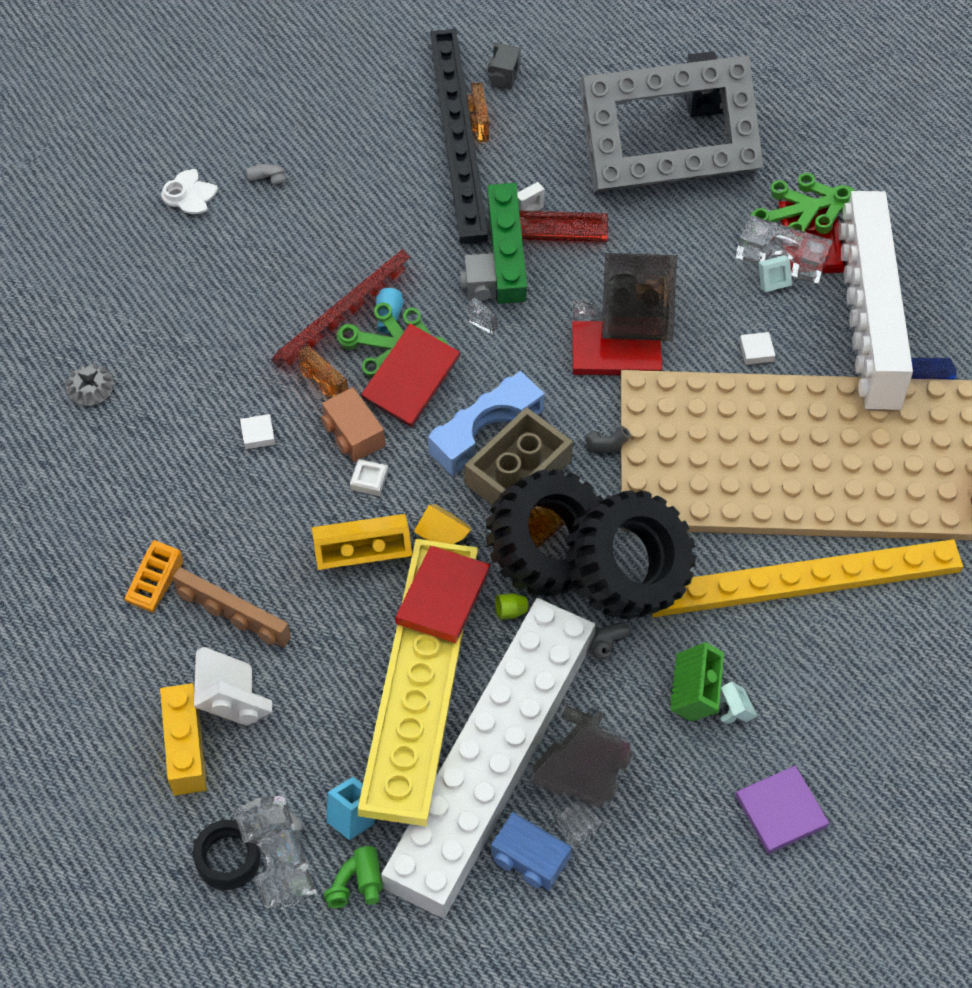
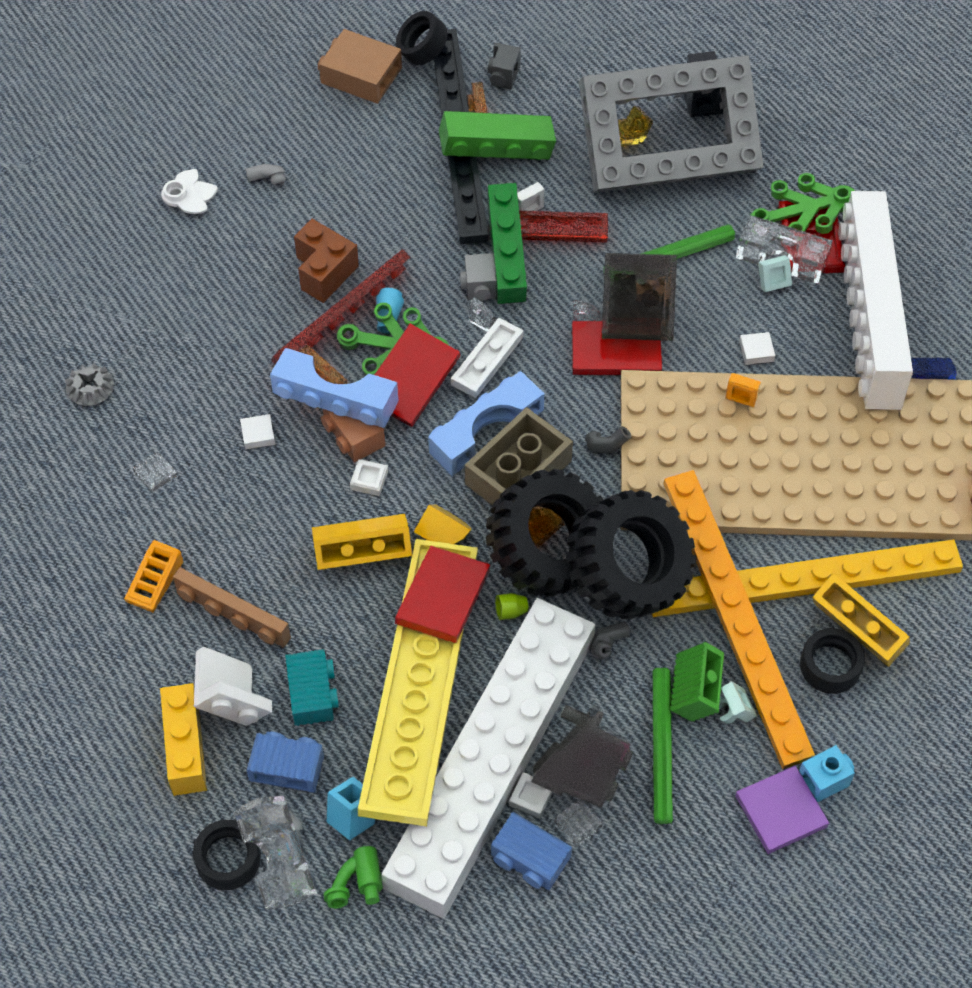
none -> clear tile [133,451,177,493]
none -> medium blue brick [246,731,324,793]
none -> light blue arch [270,348,399,428]
none -> teal brick [285,649,339,726]
none -> dark orange brick [294,219,359,303]
none -> medium nougat brick [318,29,402,104]
none -> black tyre [396,11,447,65]
none -> bright green brick [438,111,556,160]
none -> white plate [451,318,524,398]
none -> white tile [509,772,554,819]
none -> bright green axle [603,224,735,282]
none -> clear yellow bracket [618,106,653,146]
none -> bright green axle [653,668,673,824]
none -> light orange plate [663,470,815,769]
none -> light orange tile [725,373,761,407]
none -> medium azure brick [799,745,855,803]
none -> black tyre [800,628,865,694]
none -> yellow brick [812,573,910,667]

